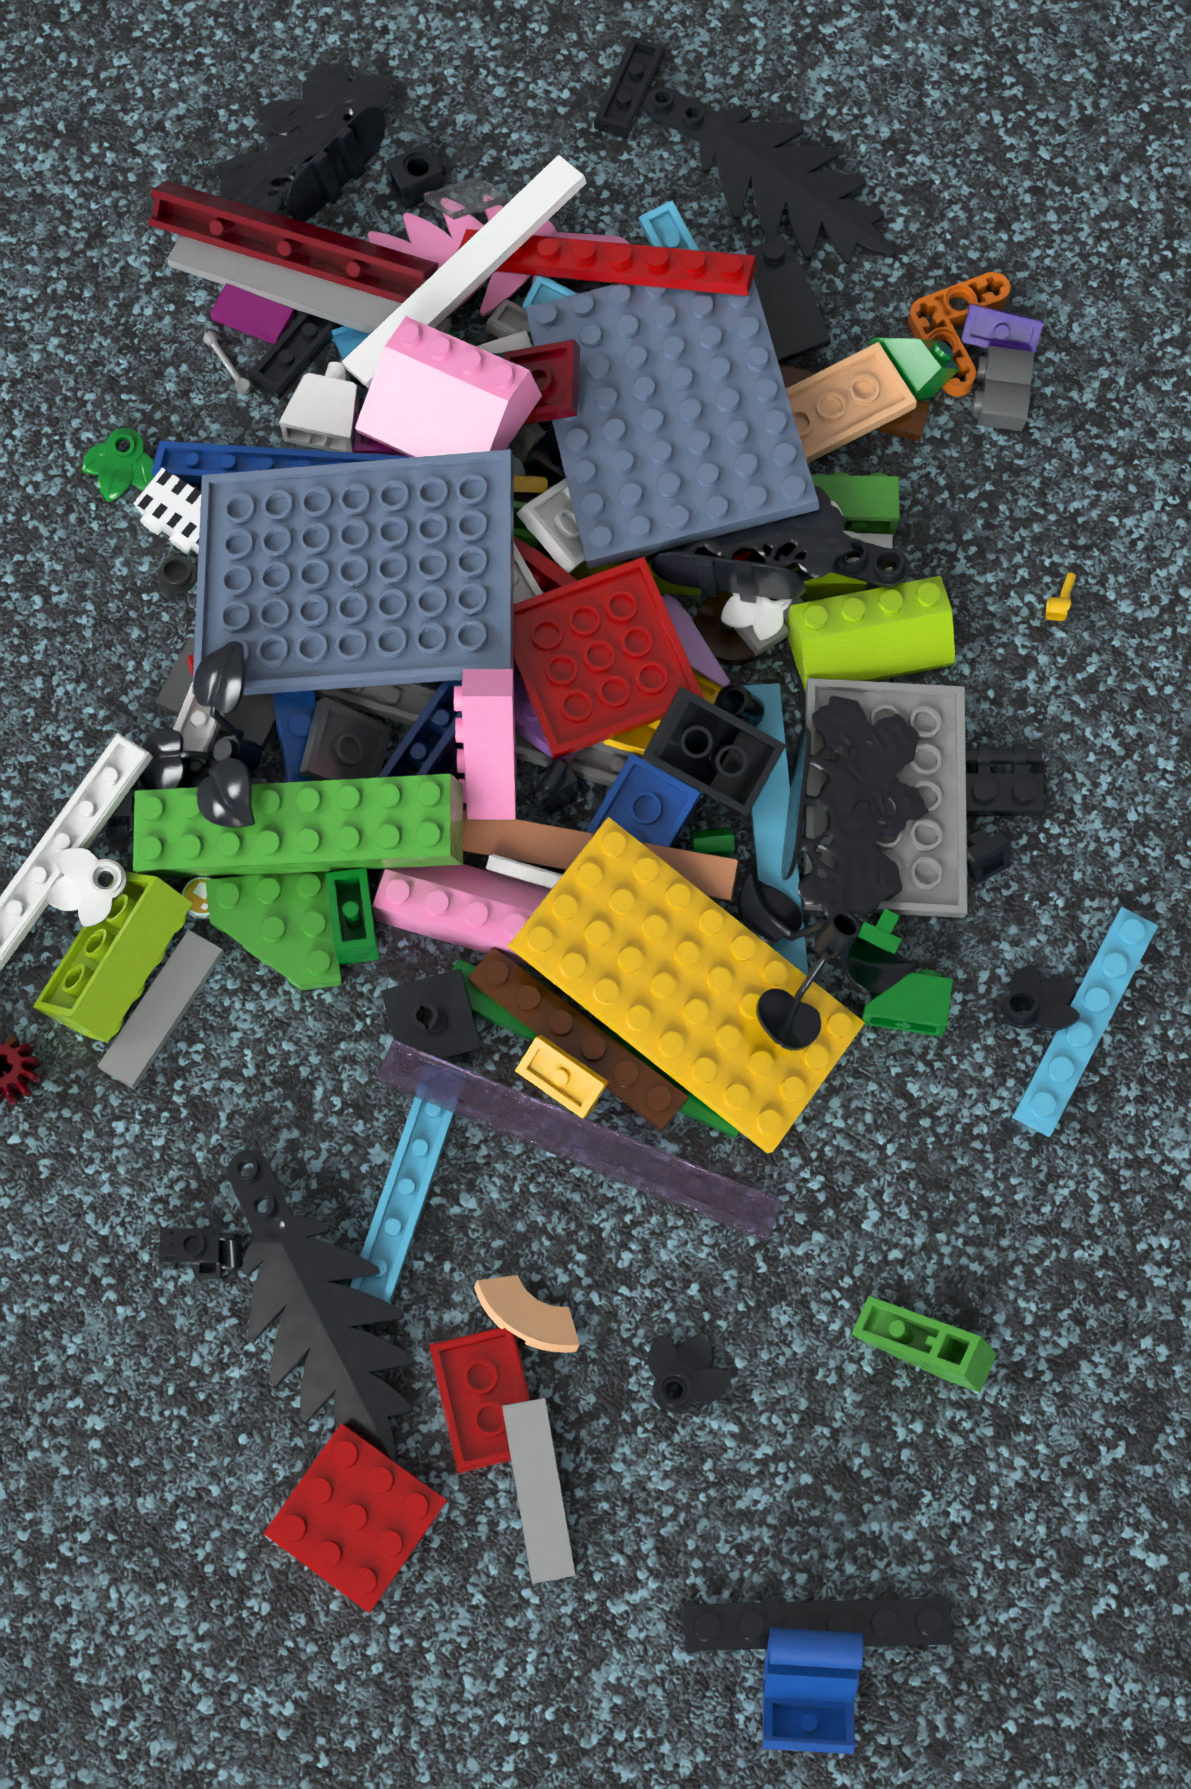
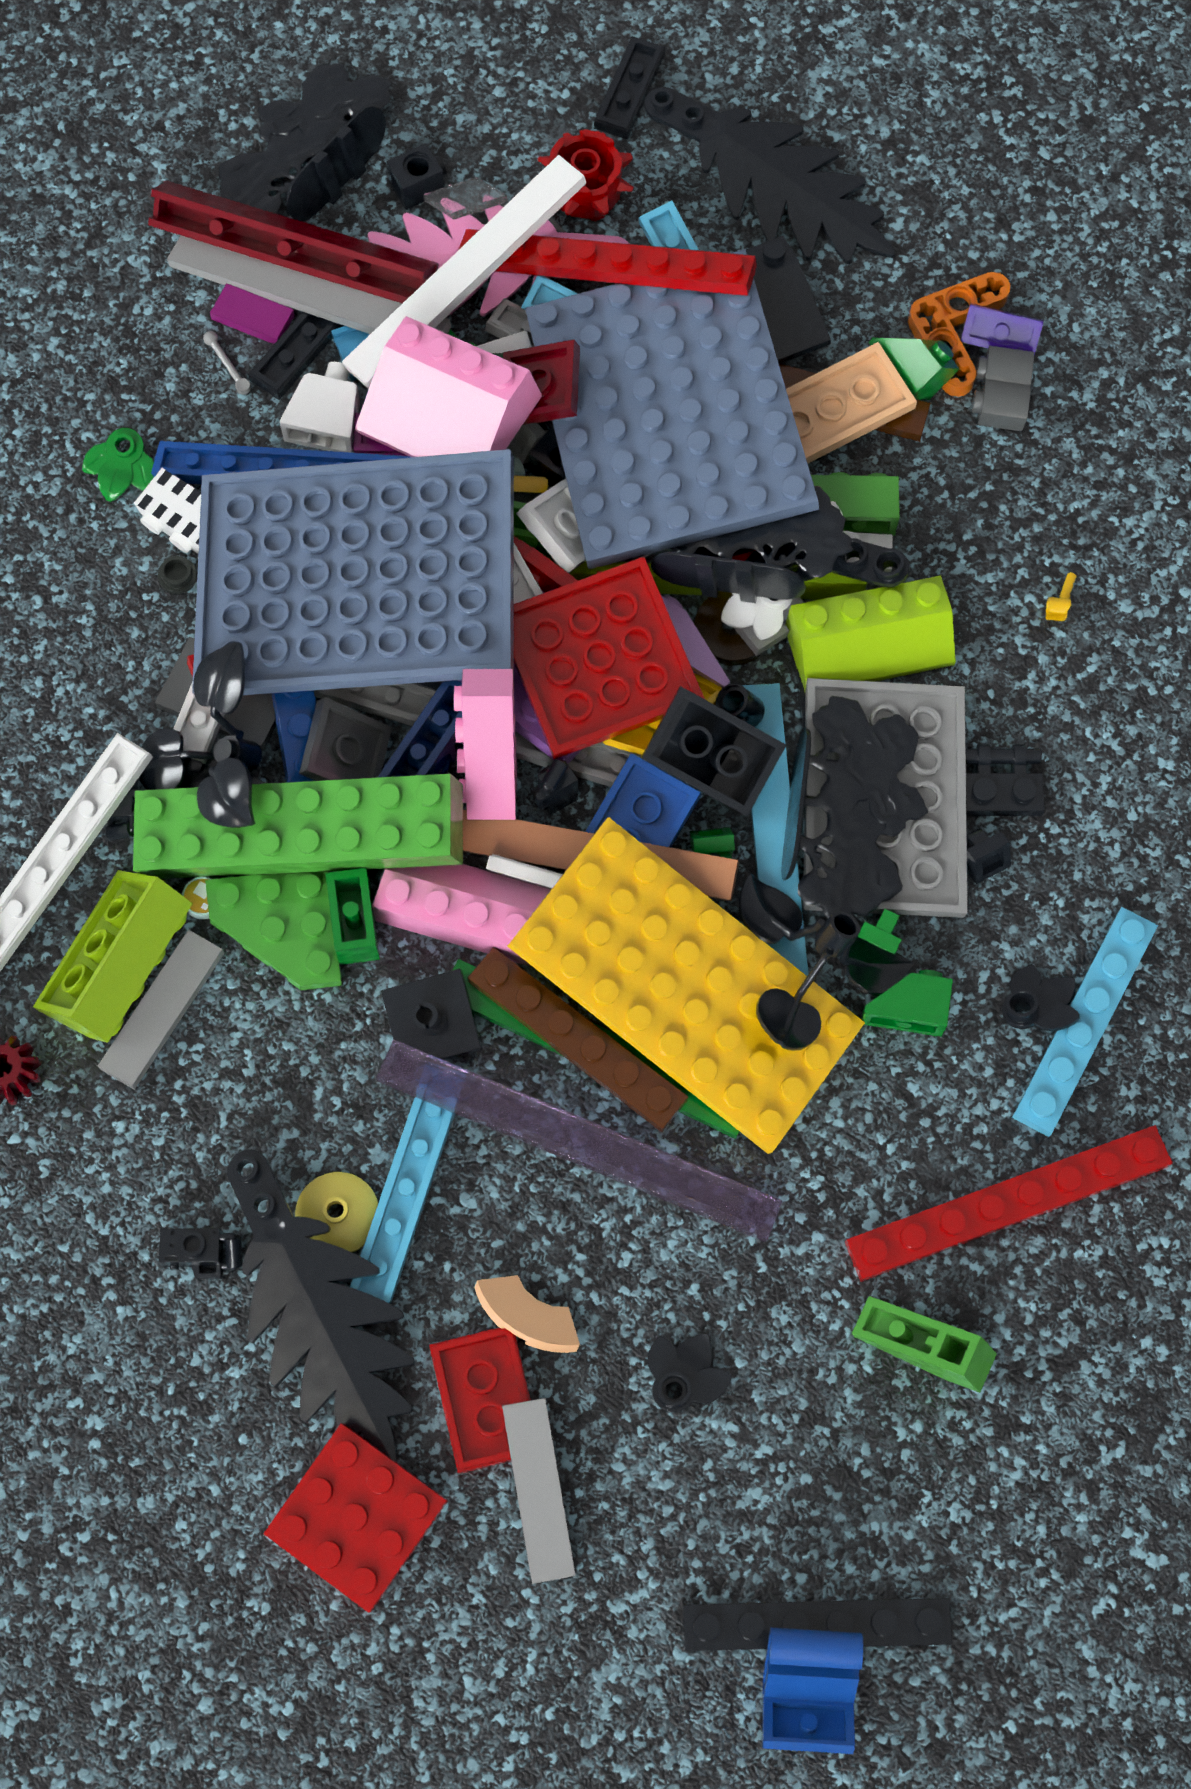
white plate [46,848,126,927] -> none
yellow panel [515,1035,609,1119] -> none
none -> light yellow dish [295,1172,378,1253]
none -> red brick [538,129,634,221]
none -> red plate [845,1125,1173,1282]

